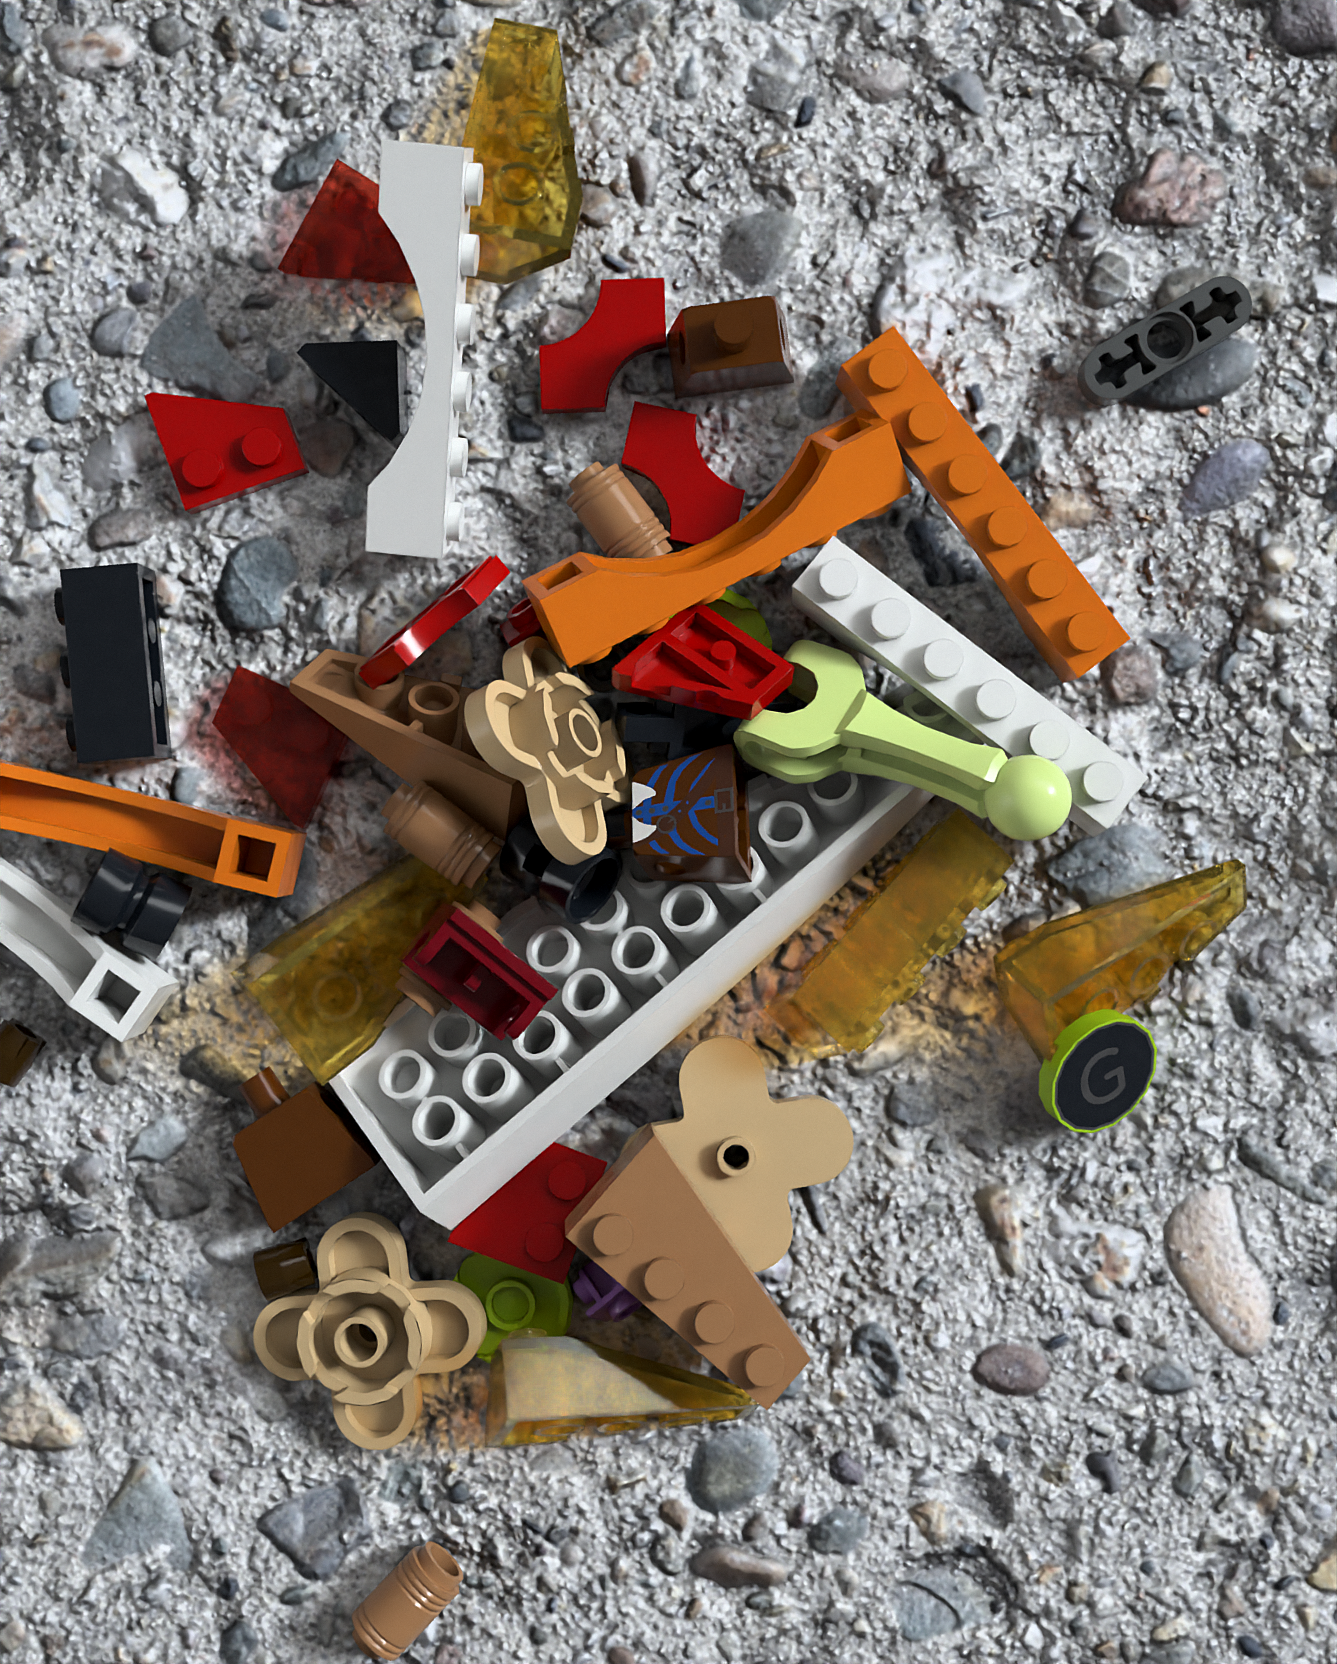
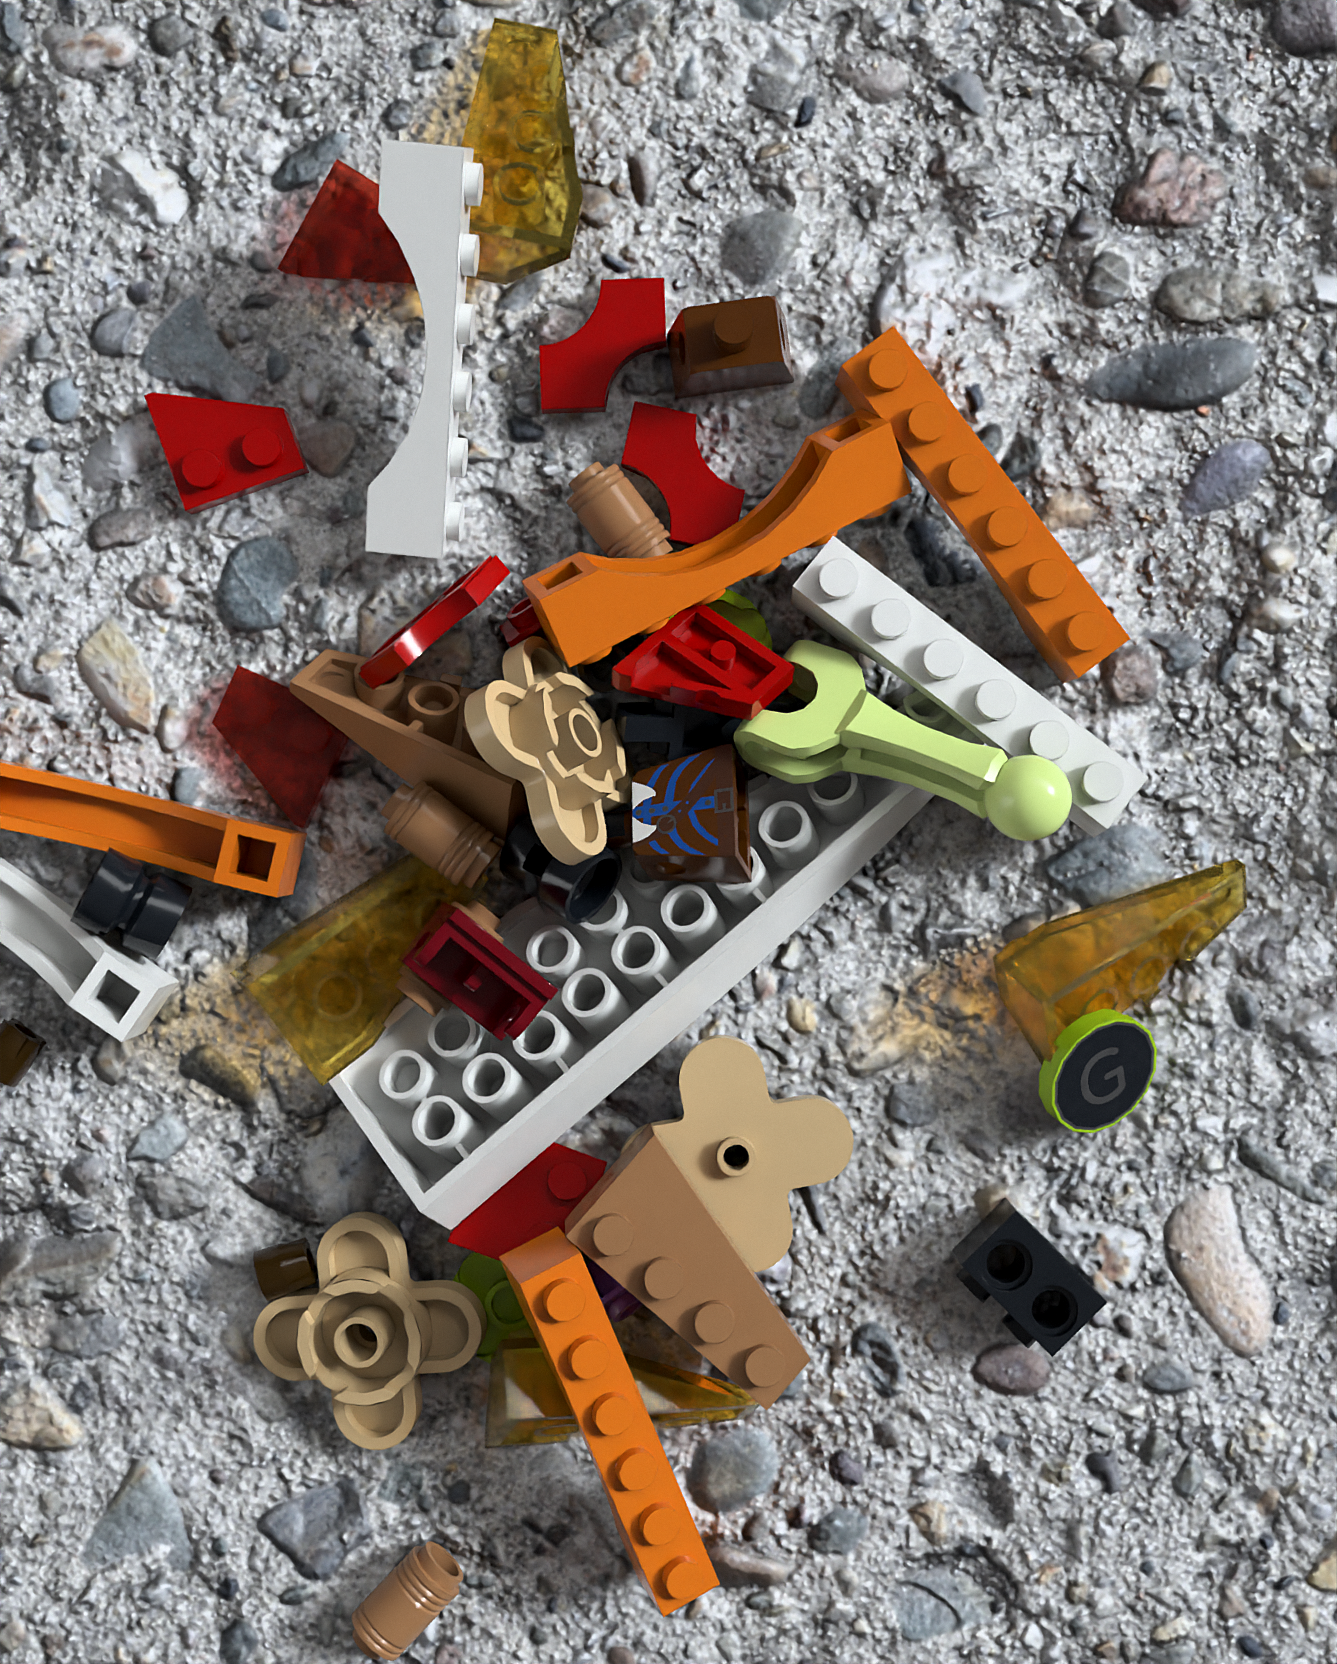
black brick [54,563,172,765] -> none
reddish brown torso [231,1066,382,1233] -> none
black slope [296,340,409,450] -> none
clear yellow wedge [763,808,1015,1060] -> none
dark grey beam [1077,276,1252,406] -> none
none -> orange arch [499,1227,720,1617]
none -> black brick [952,1197,1108,1357]

